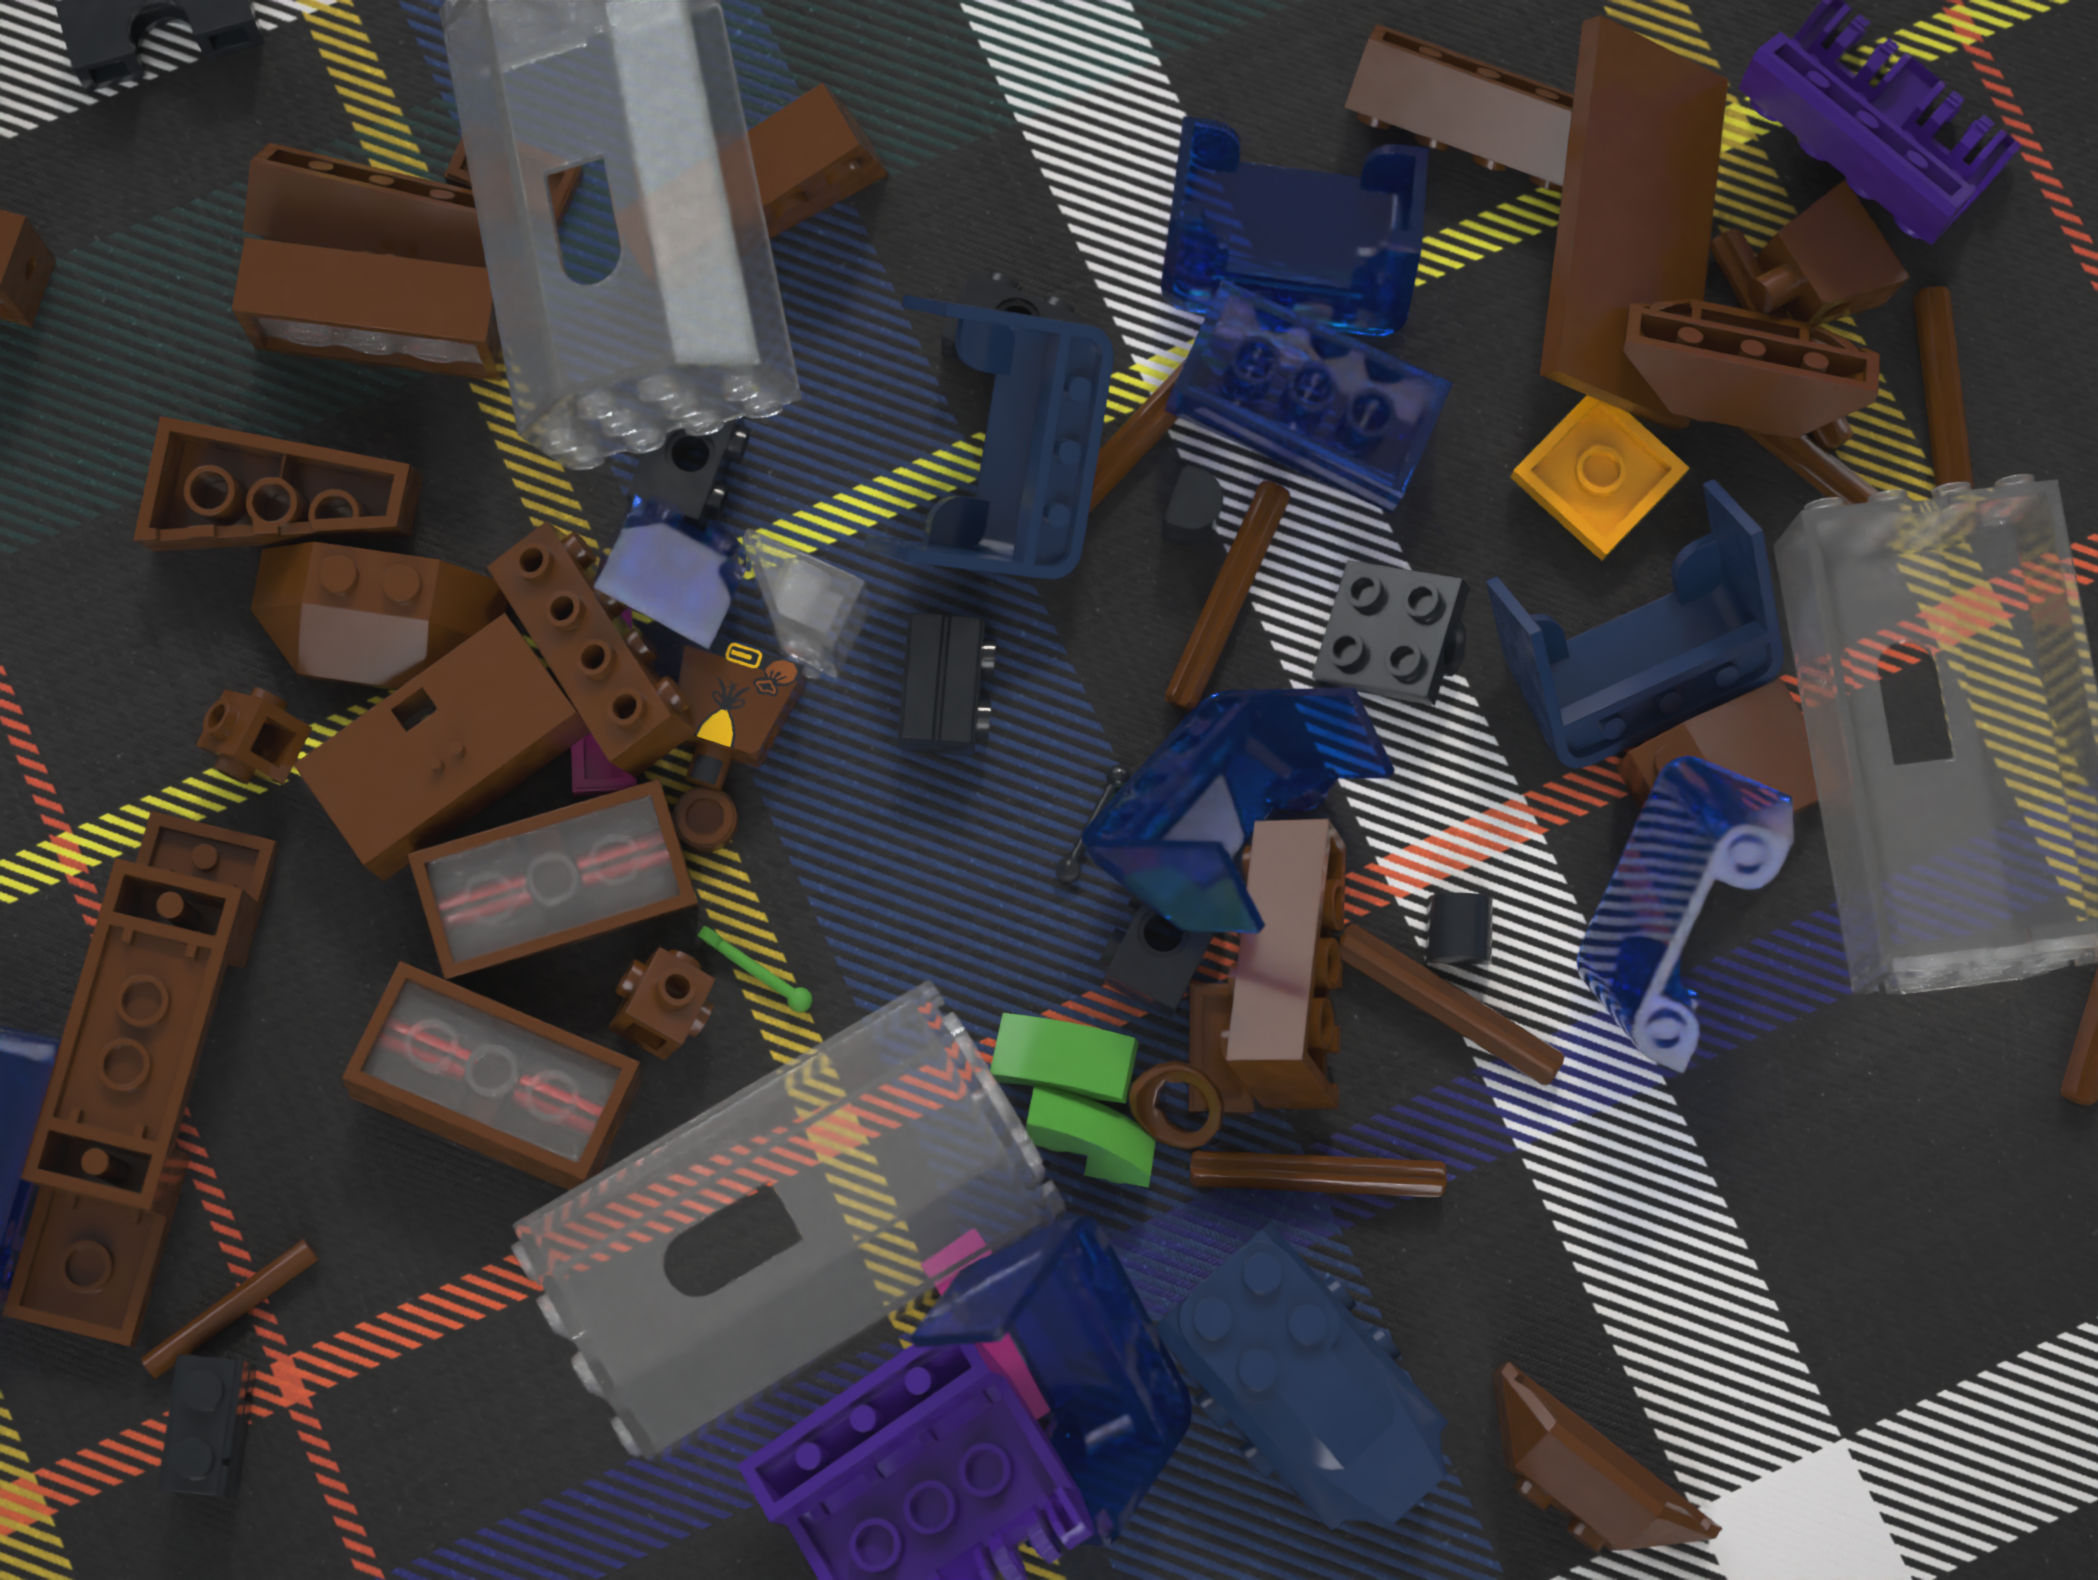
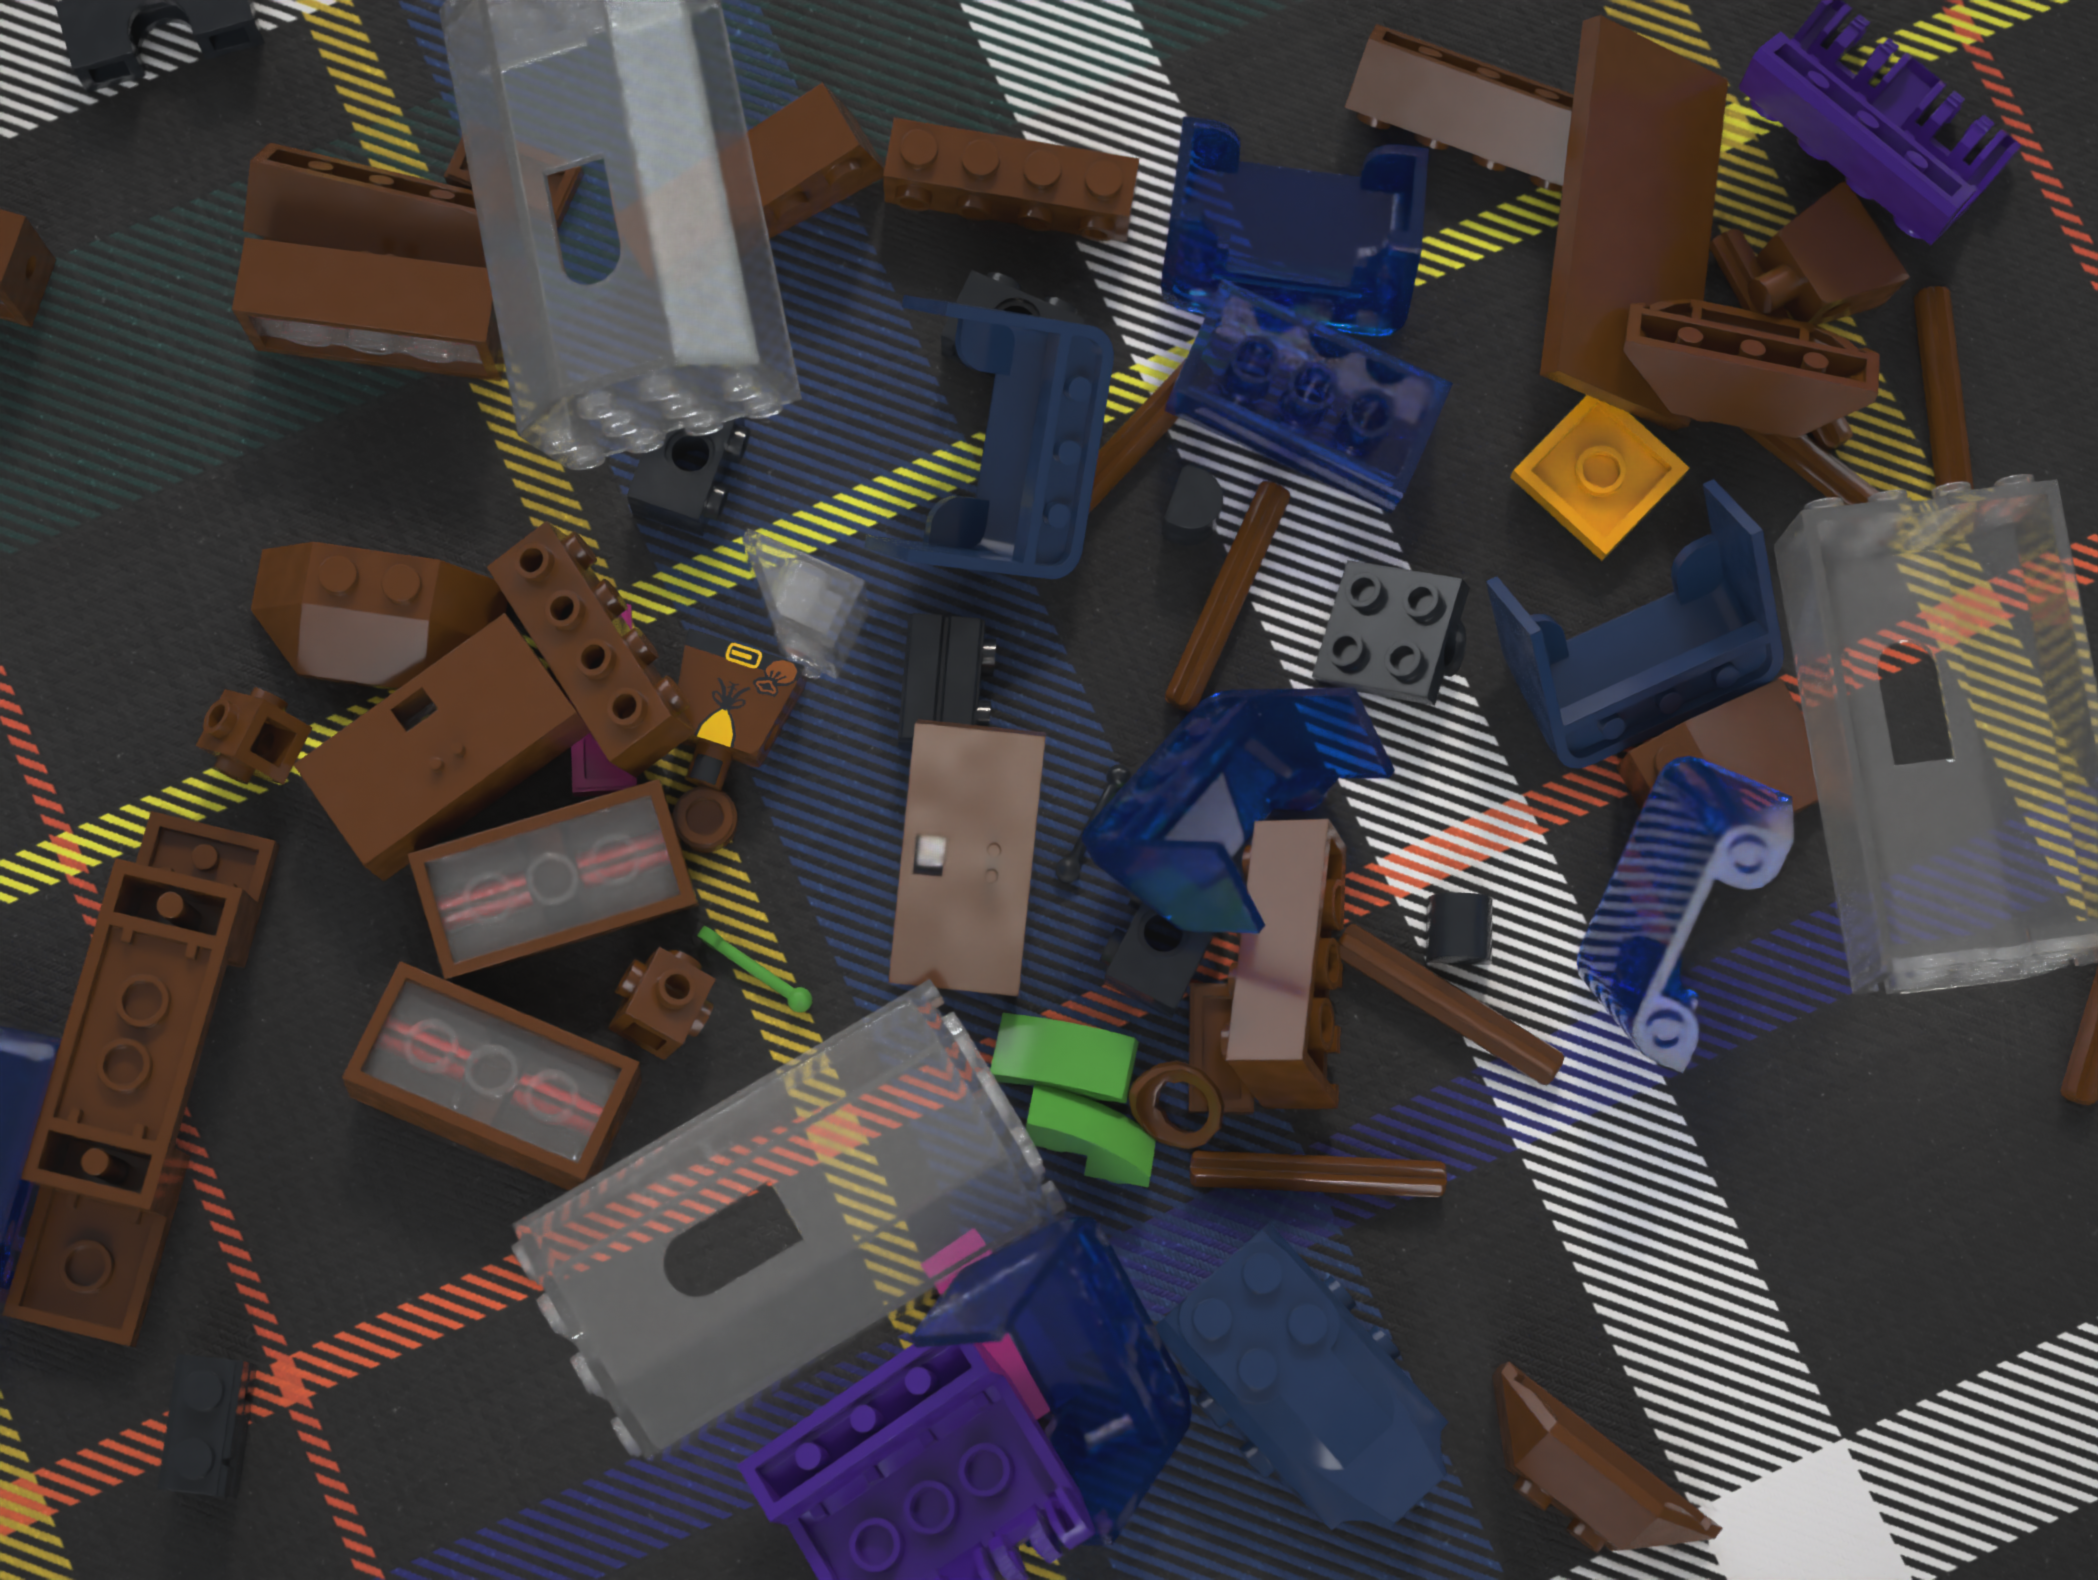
reddish brown wedge [133,416,424,551] -> none
reddish brown bar [140,1238,319,1379] -> none
clear blue slope [593,495,747,649] -> none
none -> reddish brown brick [883,118,1140,243]
none -> reddish brown brick [888,719,1046,996]

